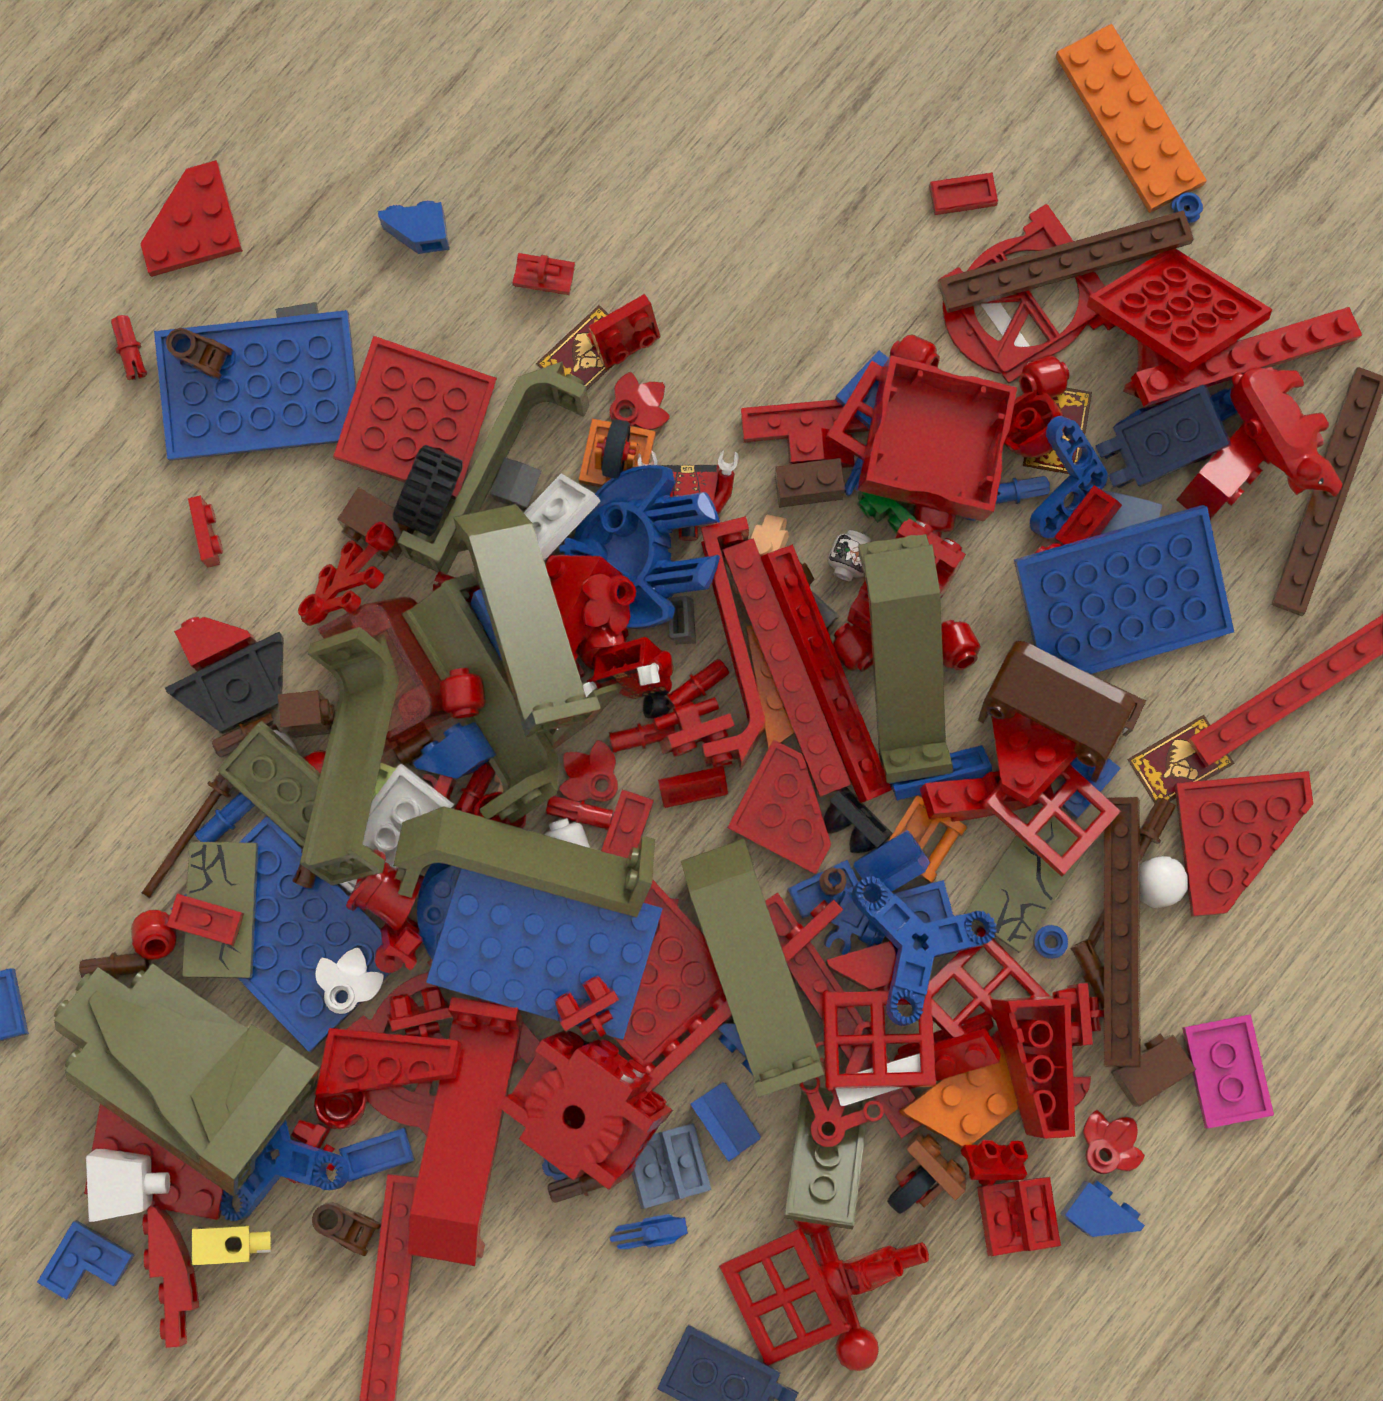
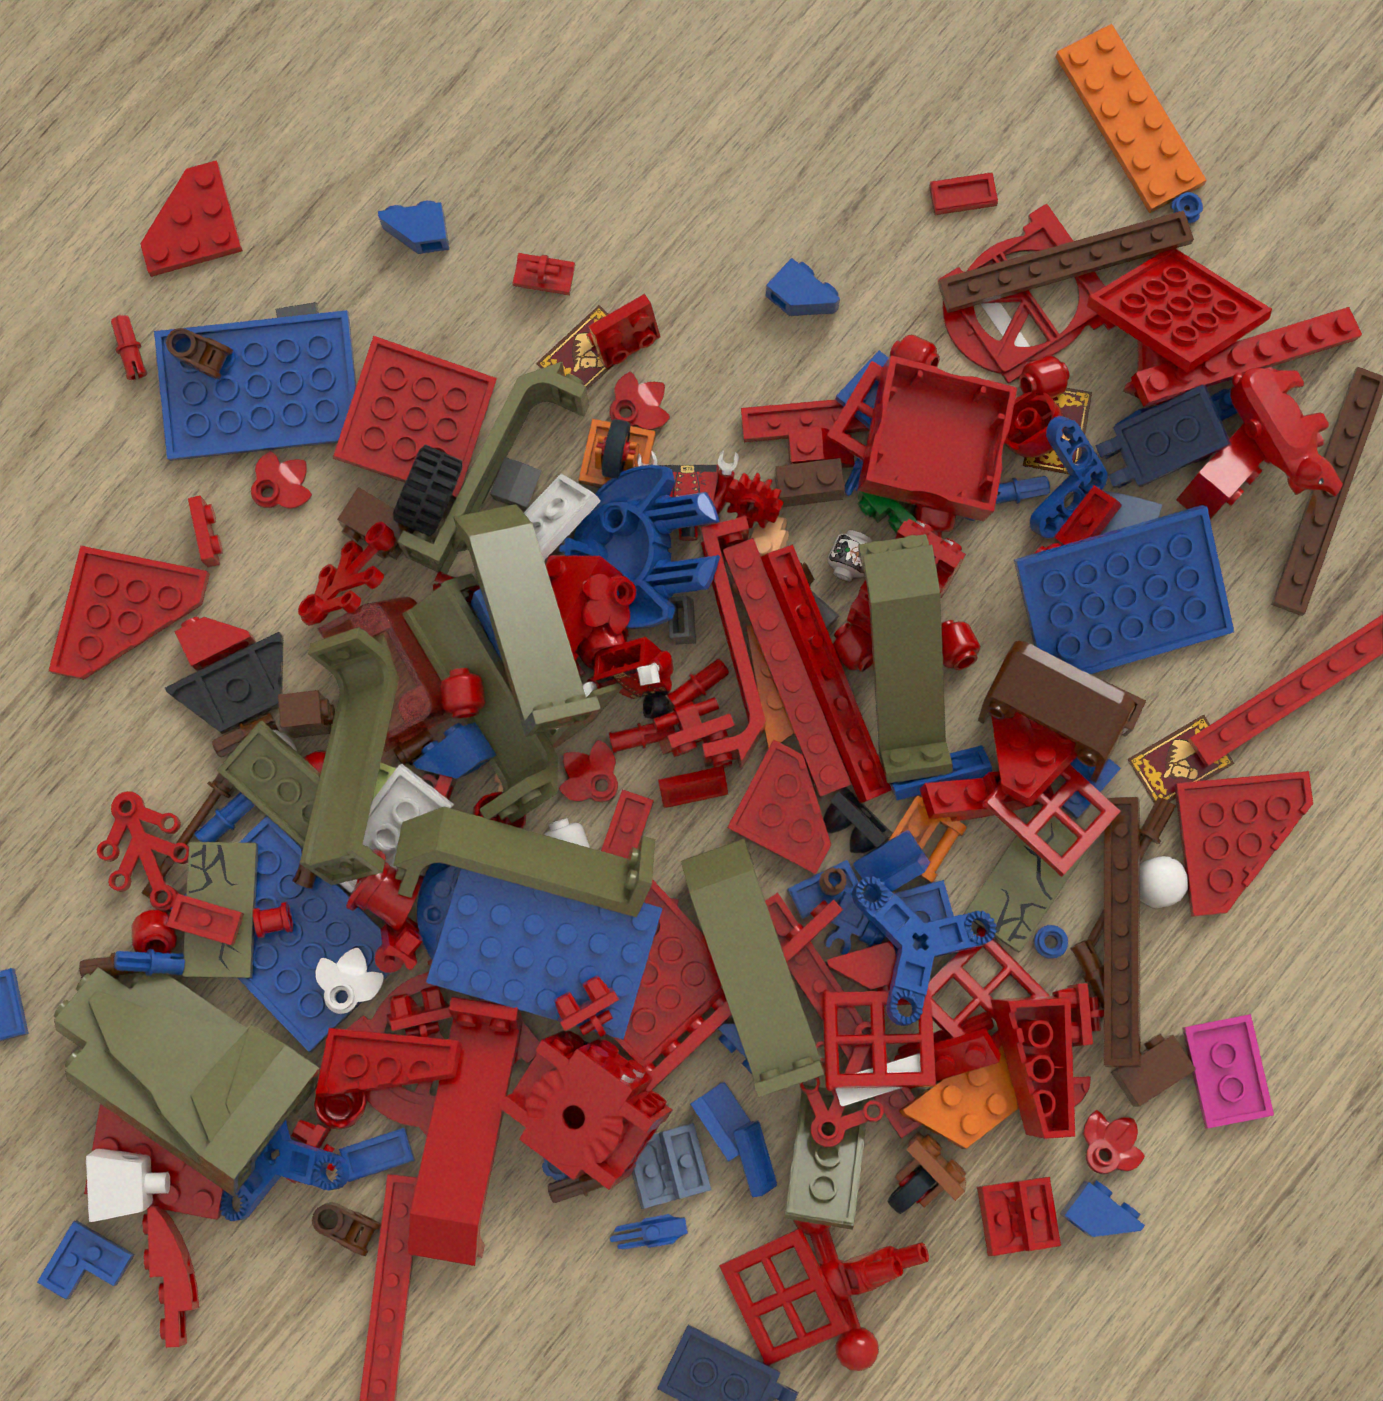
light yellow torso [192,1225,271,1265] -> none
red axle [454,764,495,814] -> none
red axle [546,796,613,831] -> none
red hips [960,1140,1028,1186] -> none
none -> red plate [49,546,210,680]
none -> red plant [97,791,189,913]
none -> blue axle [114,949,185,976]
none -> red plate [251,451,312,509]
none -> red bush [253,902,293,938]
none -> red gear [724,473,784,529]
none -> blue tile [733,1120,777,1198]
none -> blue slope [765,258,840,316]

